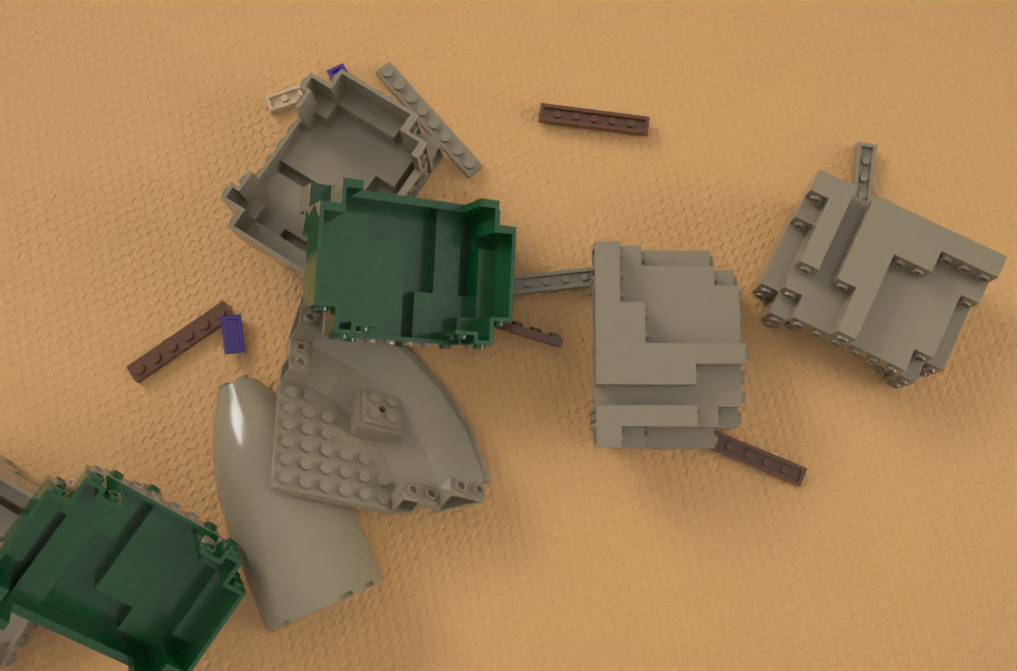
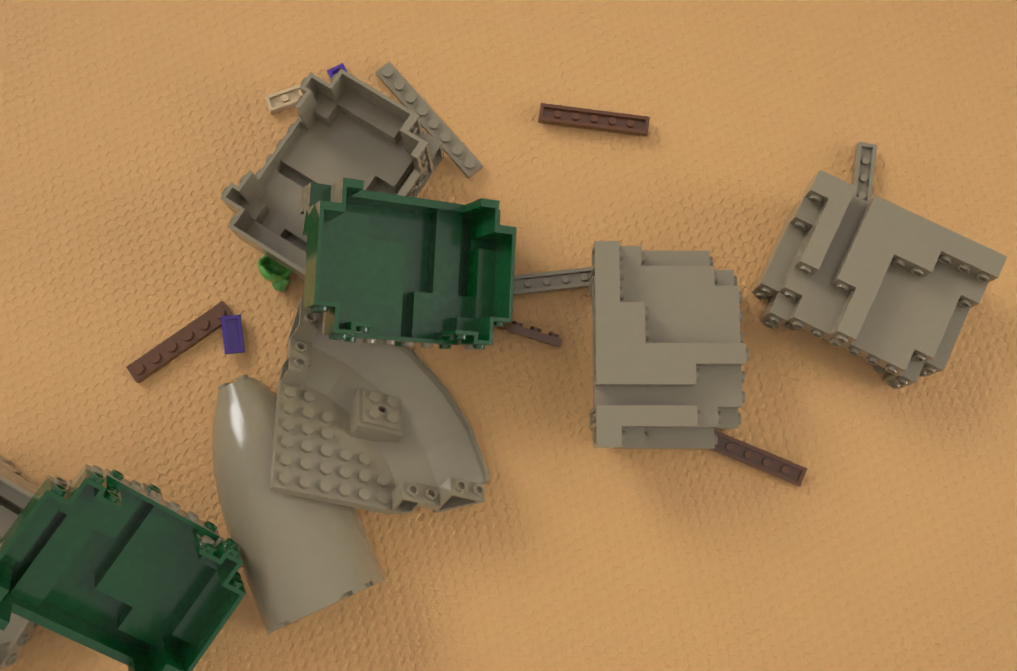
none -> bright green hair [258,254,291,292]

